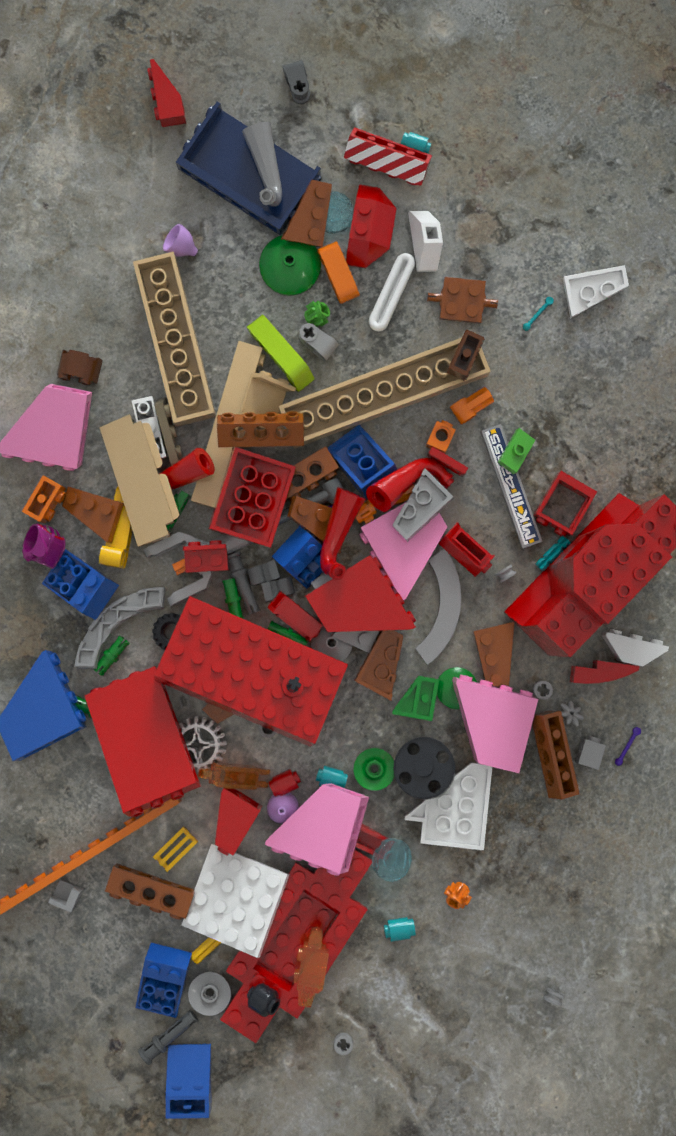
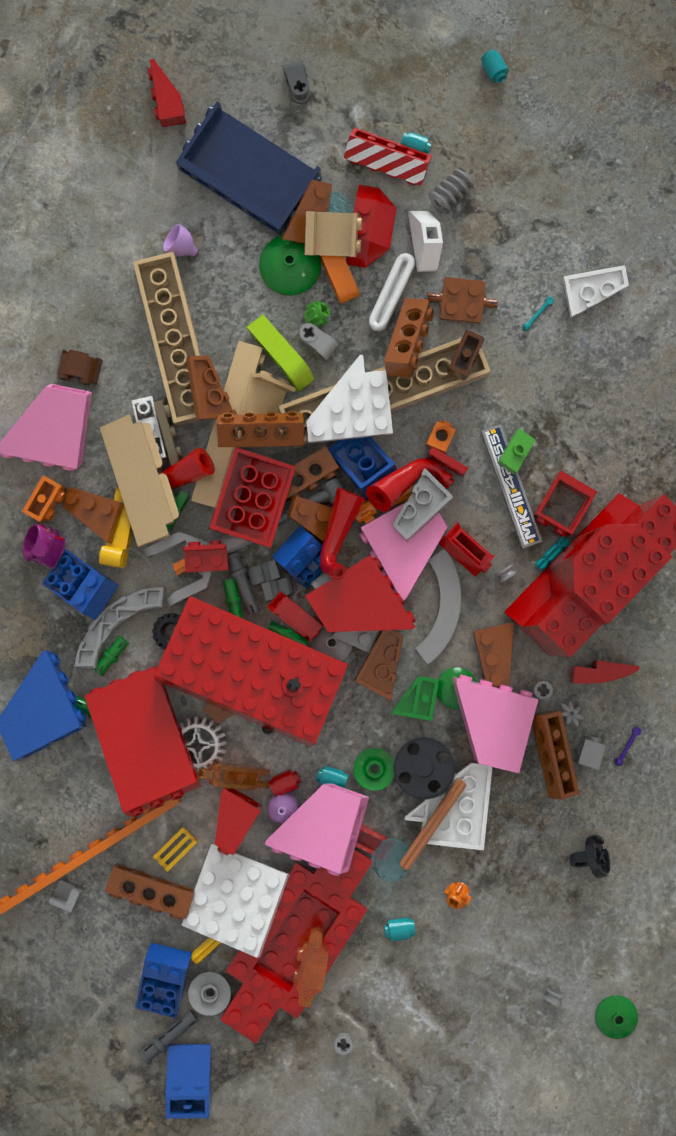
light grey animal [242,122,282,207] -> none
black head [247,983,280,1017] -> none
orange piece [450,387,494,425] -> none
white slope [602,629,669,667] -> none
none -> dark orange wing [186,355,237,421]
none -> tan panel [305,211,362,257]
none -> white wing [306,355,393,443]
none -> dark orange brick [384,298,434,378]
none -> nougat axle [399,778,467,871]
none -> light grey piece [429,167,475,212]
none -> teal brick [481,49,509,83]
none -> black tile [569,834,610,879]
none -> green dish [595,995,638,1039]

